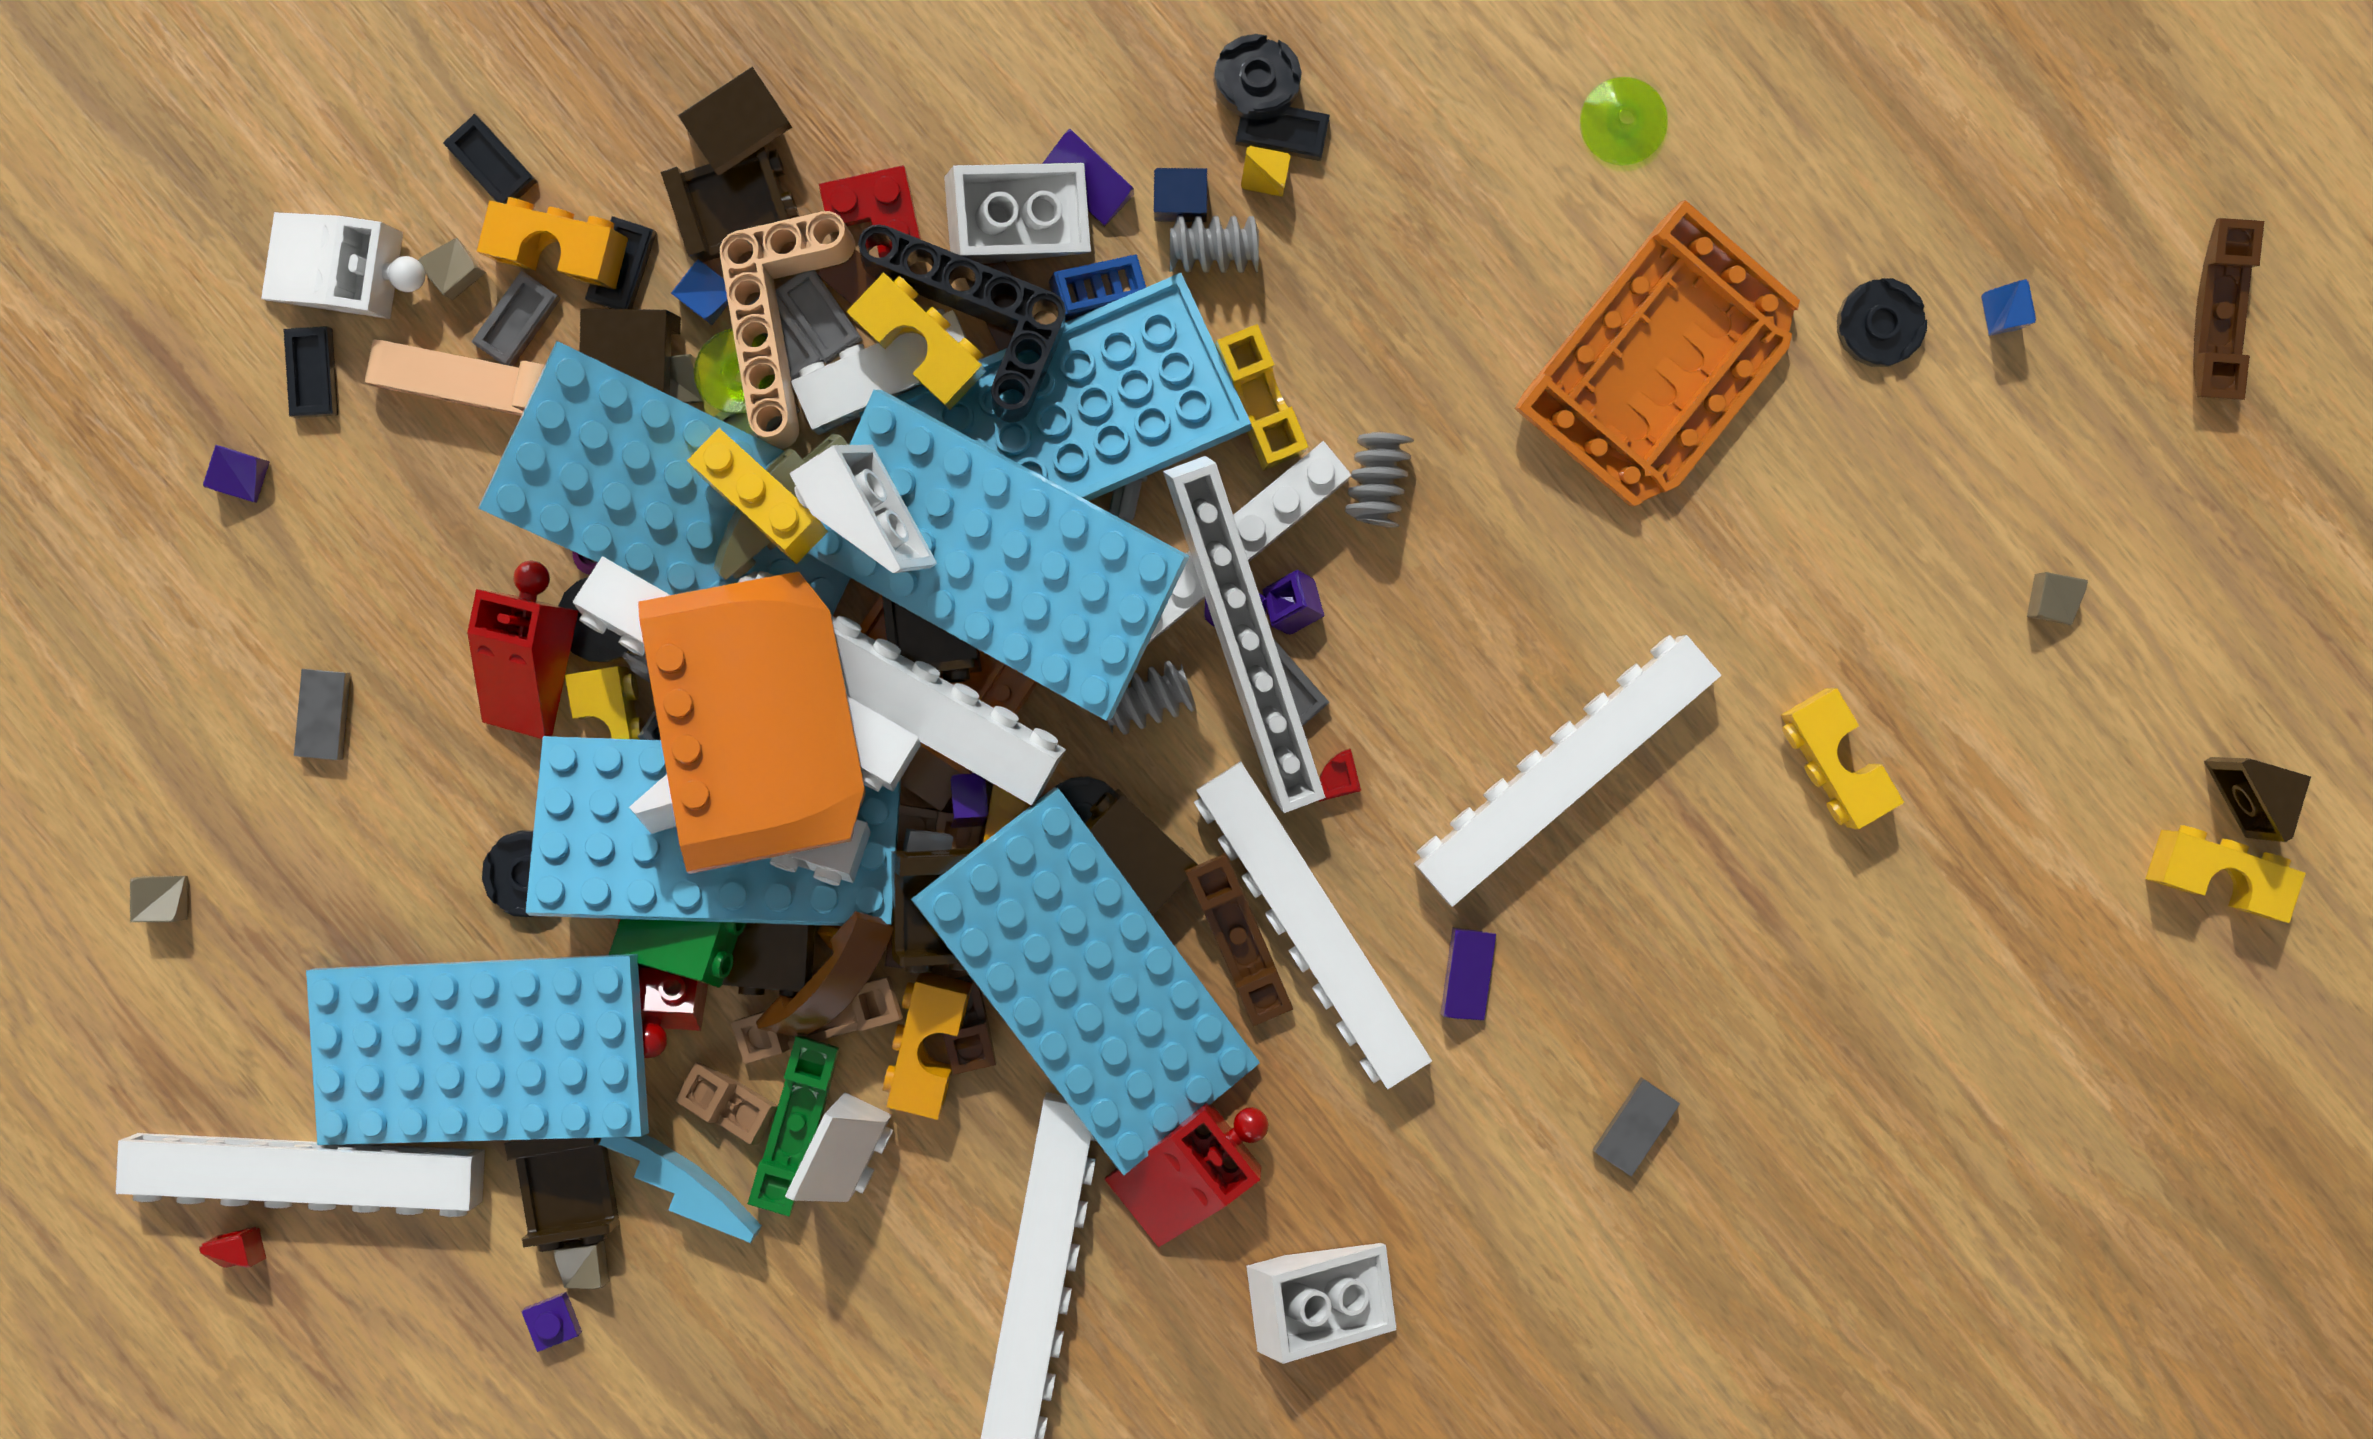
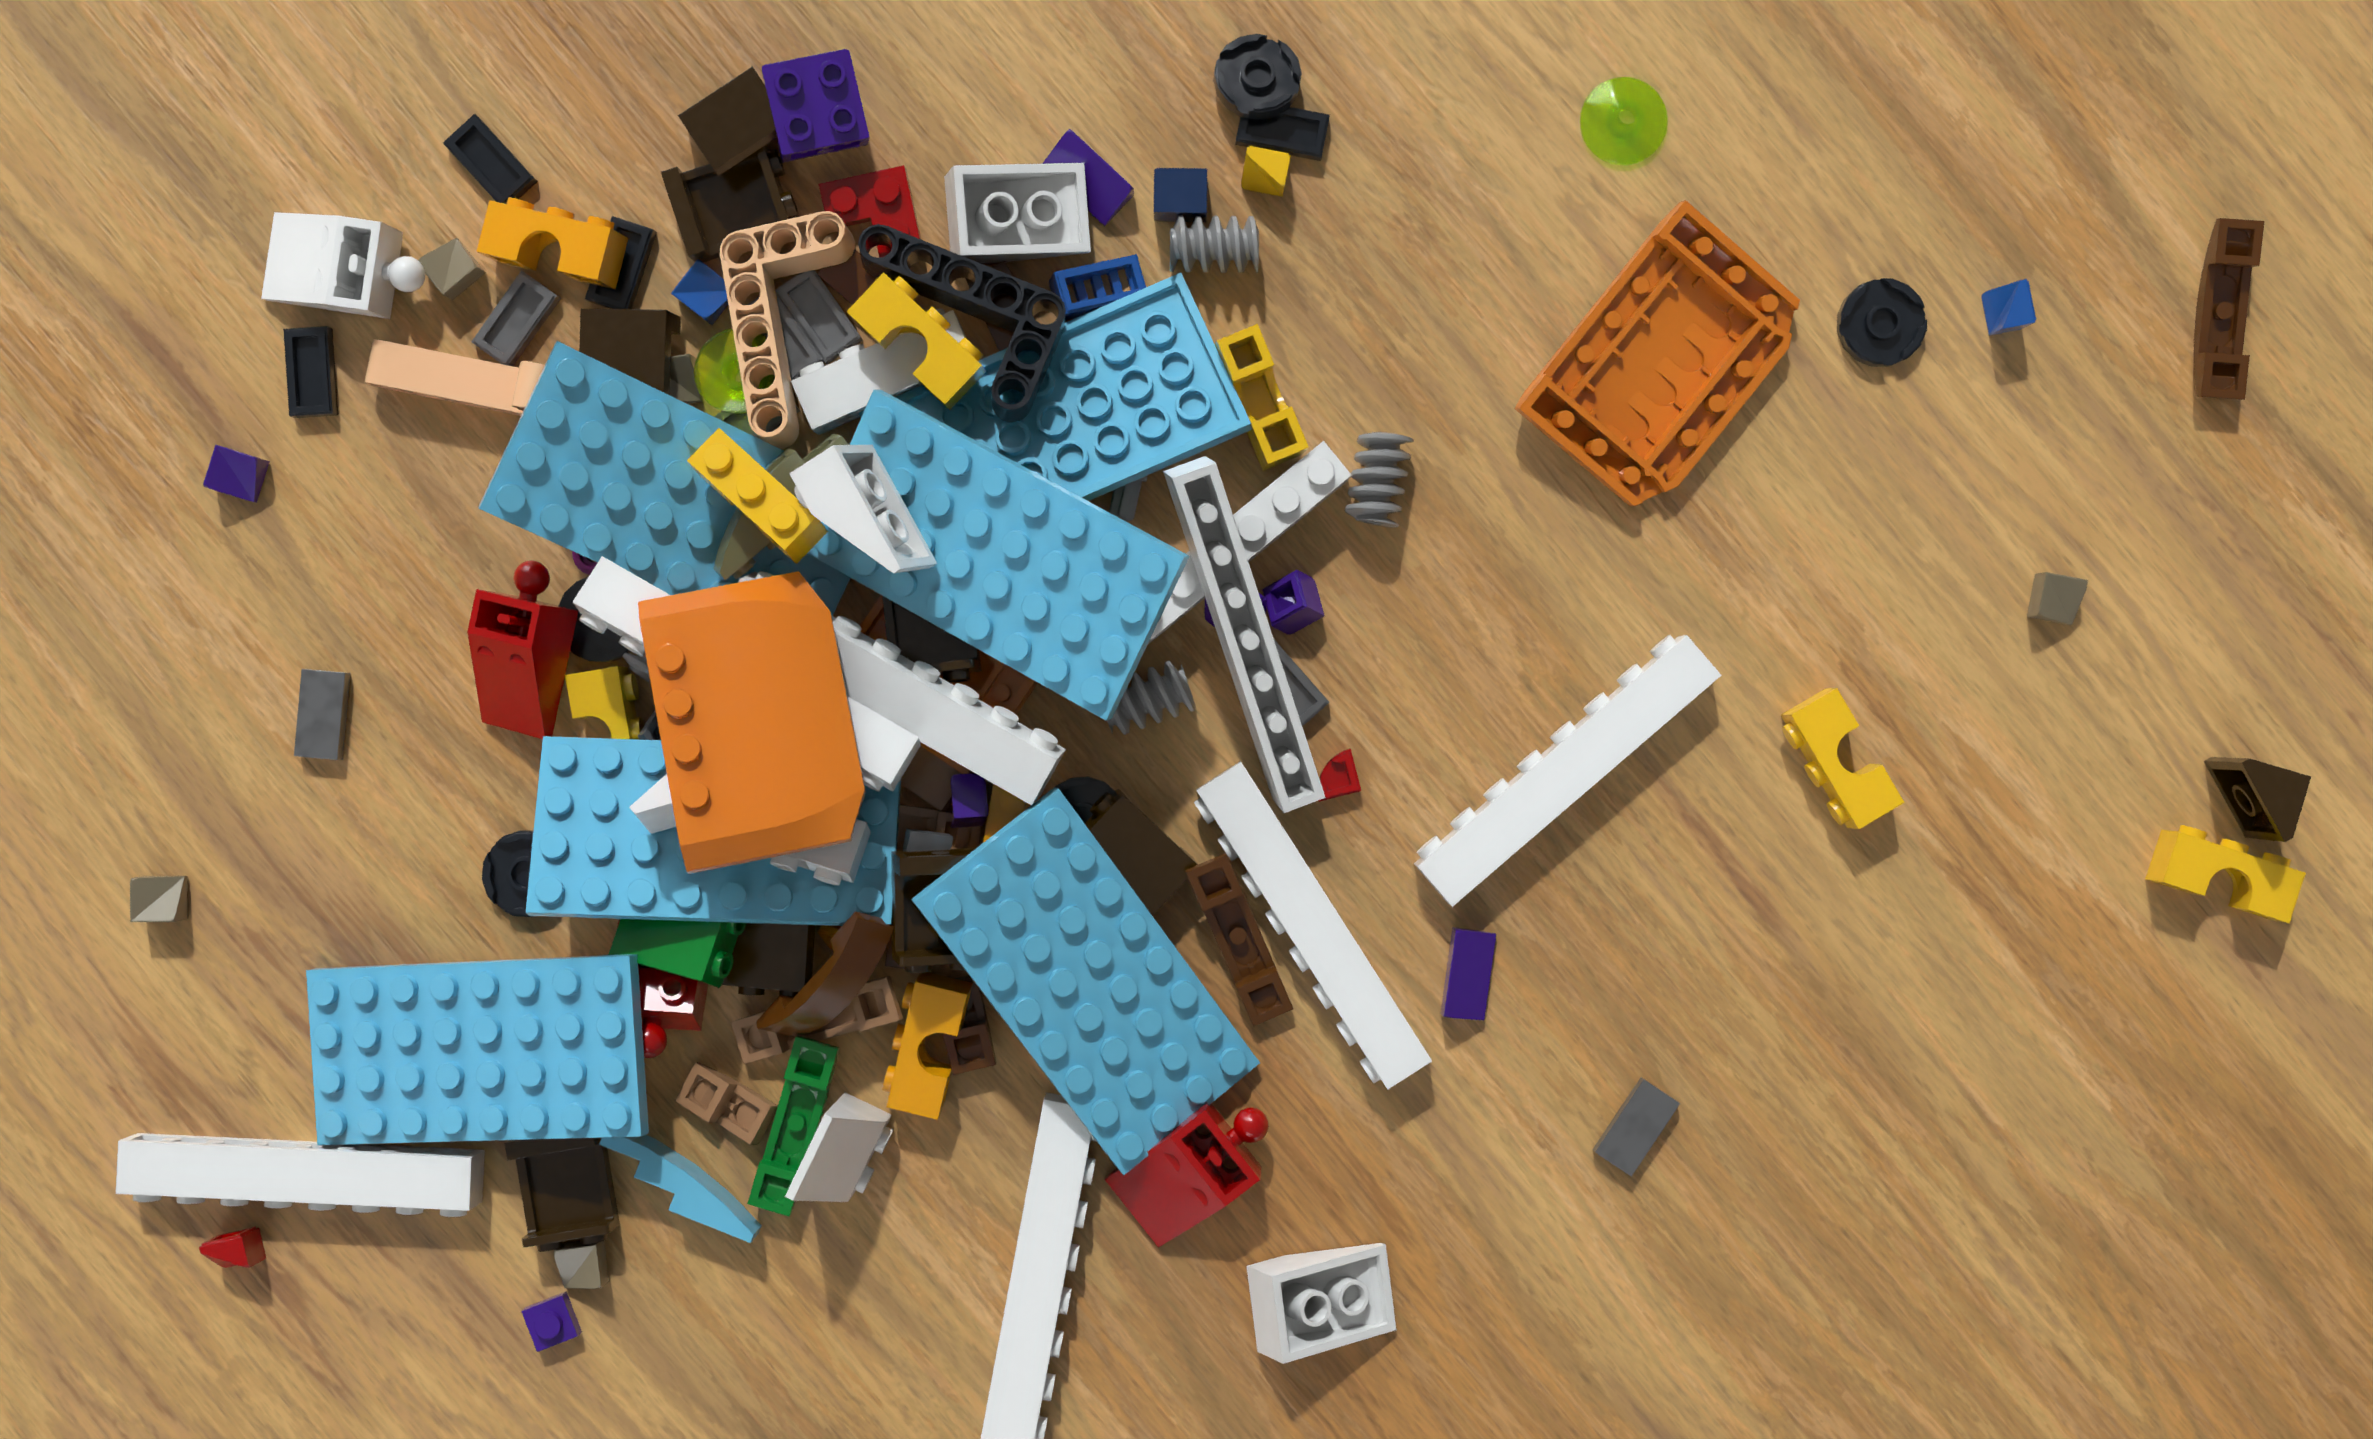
none -> dark purple bracket [762,49,870,163]

